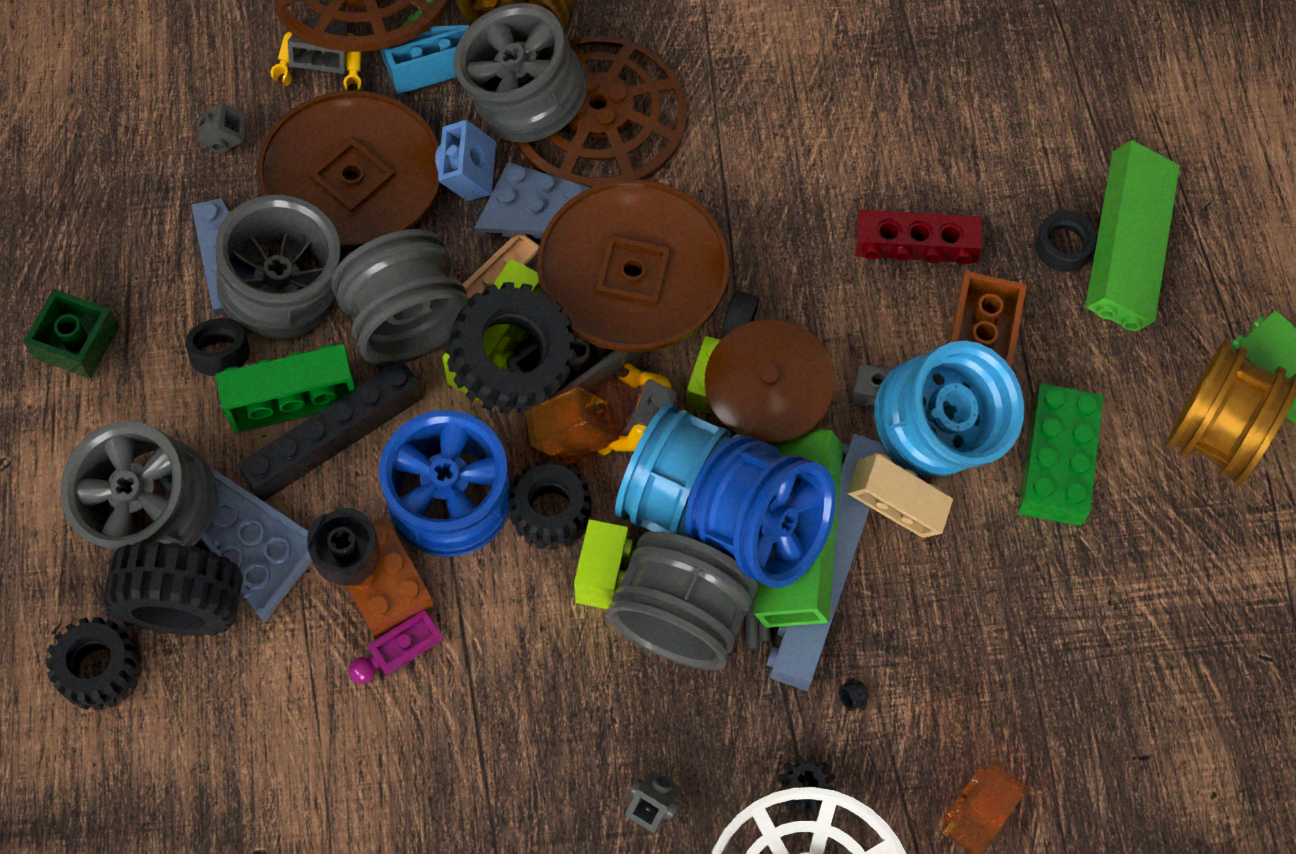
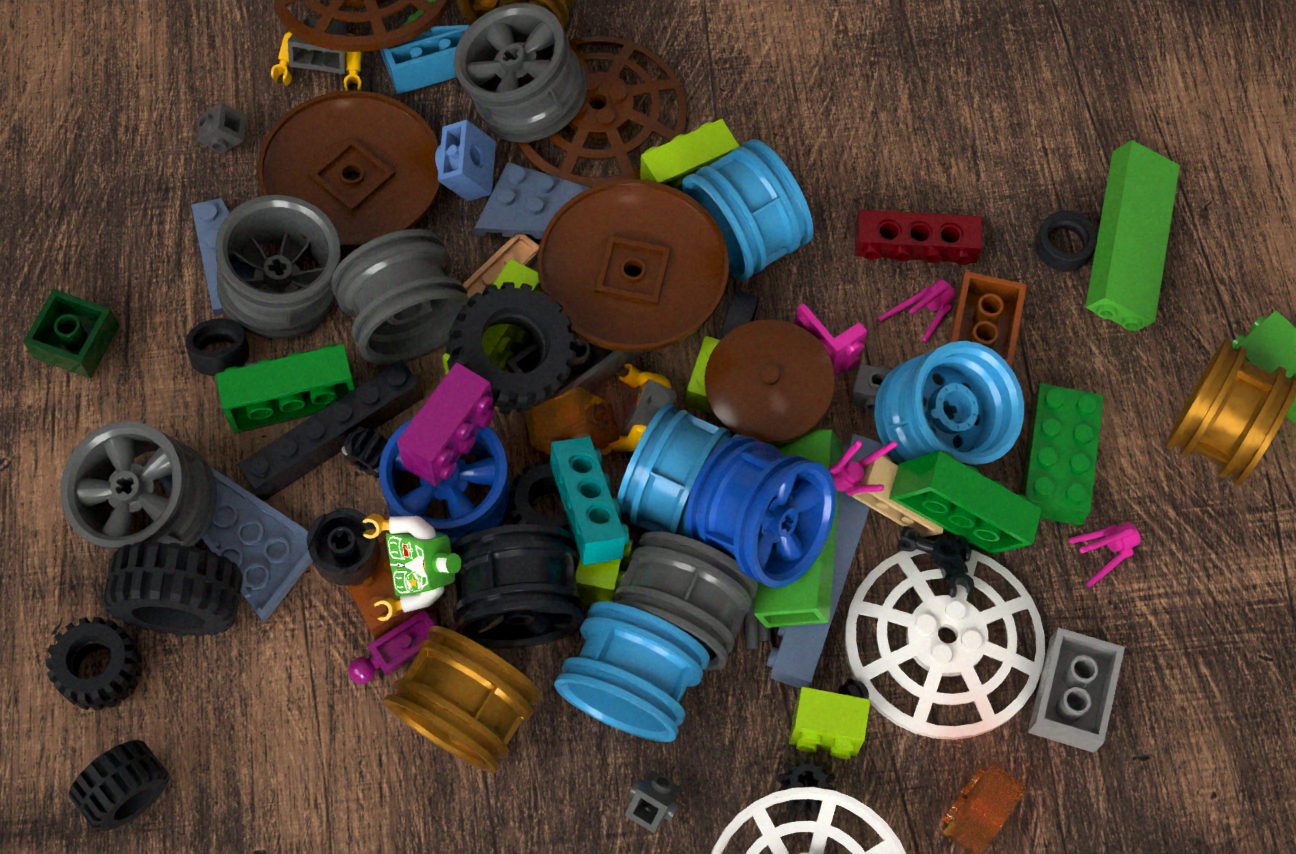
none -> black tyre [69,740,169,832]
none -> black gear [341,426,388,478]
none -> torso [362,513,461,621]
none -> pearl gold wheel [383,626,543,773]
none -> magenta brick [397,362,495,488]
none -> black wheel [451,524,585,649]
none -> teal brick [550,436,629,565]
none -> dark azure wheel [554,601,710,742]
none -> lime brick [640,119,740,191]
none -> dark azure wheel [682,139,814,281]
none -> lime brick [789,687,871,759]
none -> dark pink bracket [794,303,867,376]
none -> dark pink plant [829,440,898,496]
none -> white dish [844,549,1045,740]
none -> dark pink plant [877,279,955,343]
none -> green brick [889,450,1042,554]
none -> black piece [897,526,974,598]
none -> light grey brick [1028,627,1125,753]
none -> dark pink plant [1068,521,1141,587]

